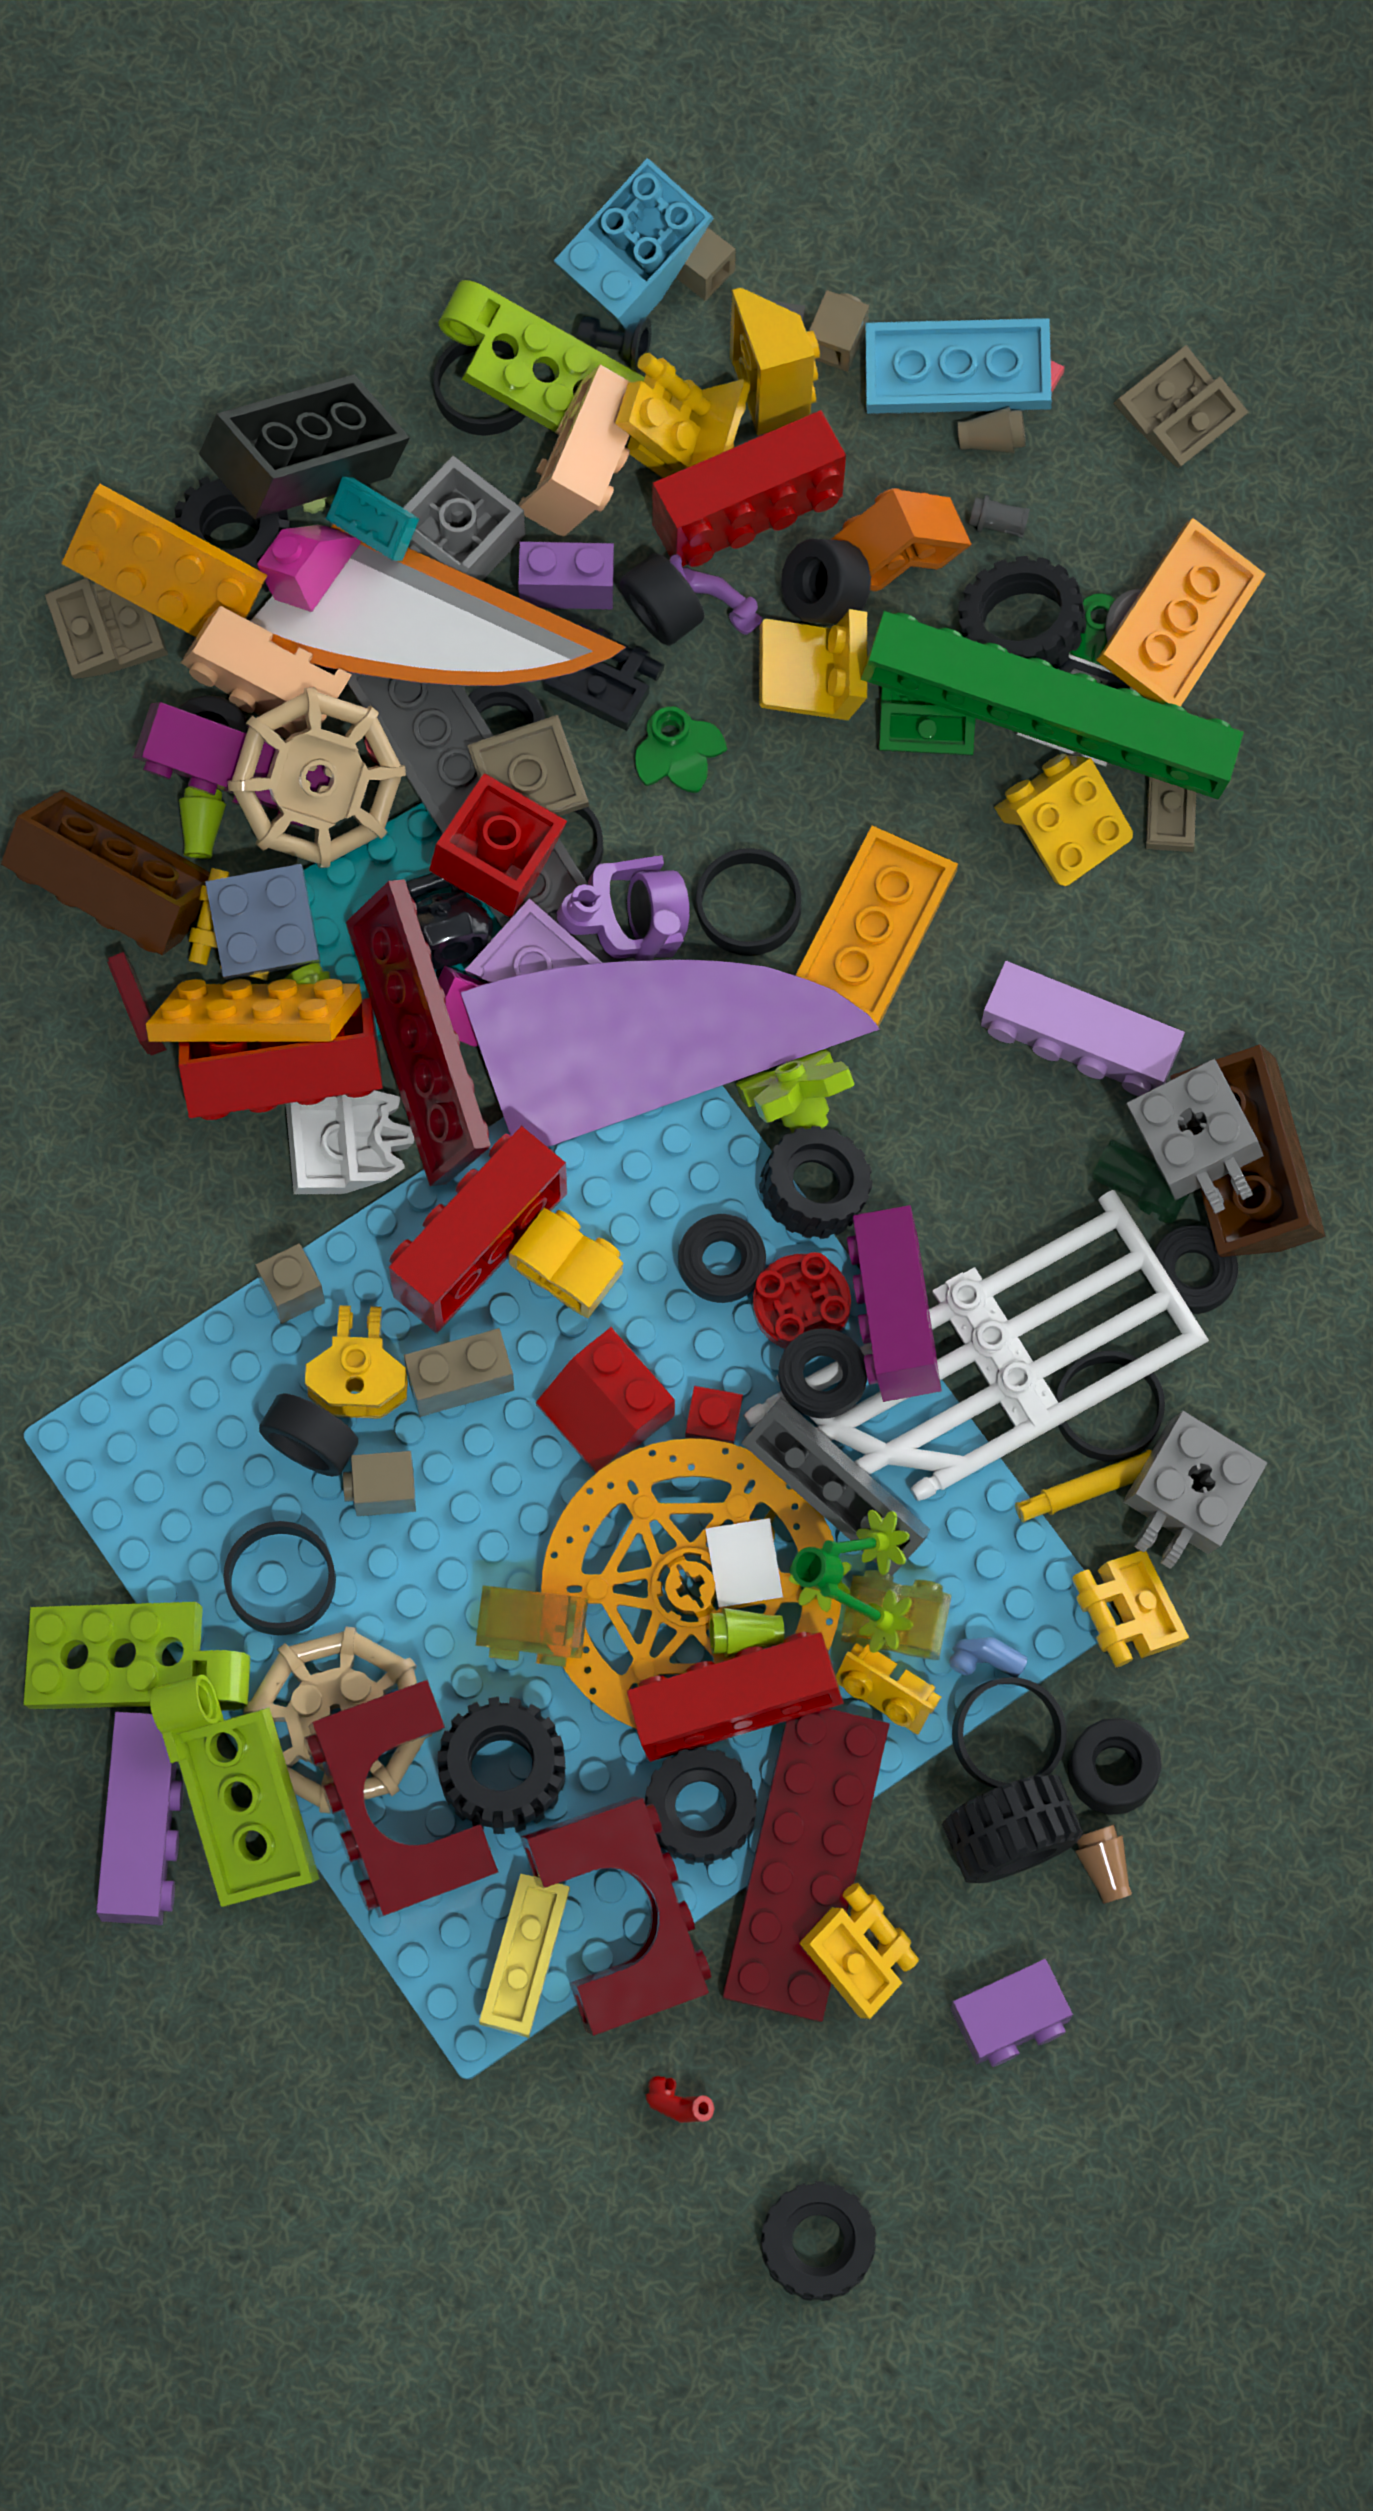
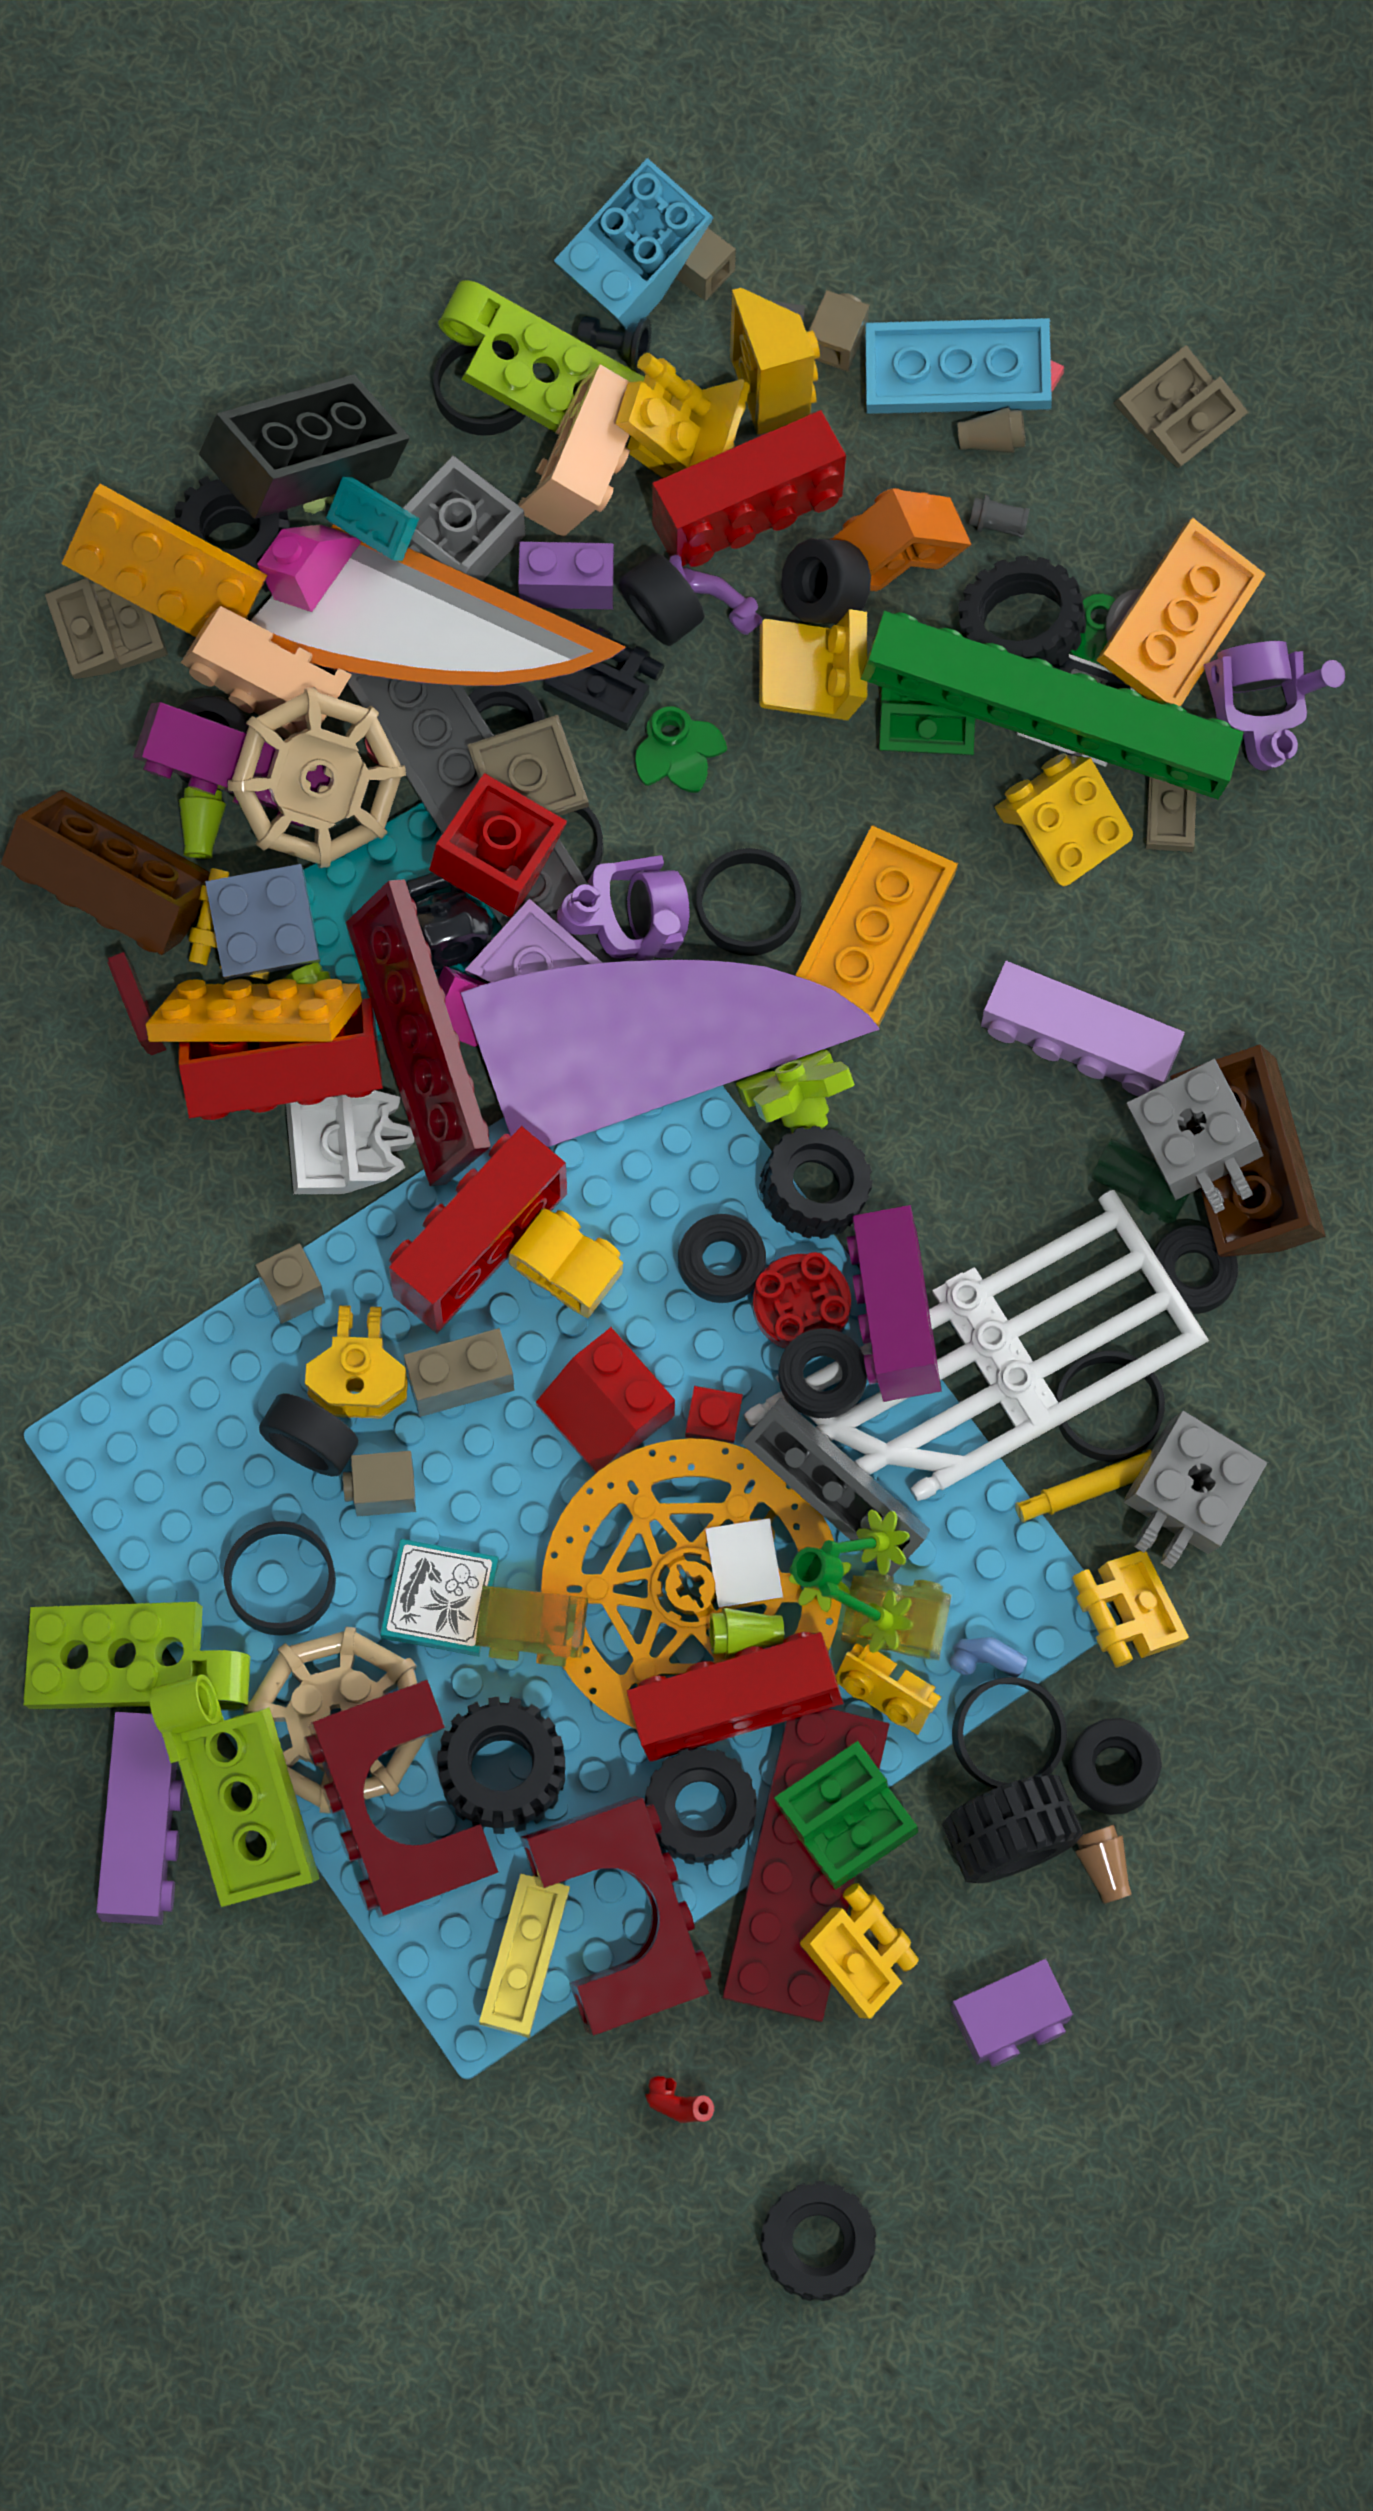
none -> tile [380,1539,499,1657]
none -> green slope [774,1741,918,1890]
none -> medium lavender piece [1204,641,1345,771]

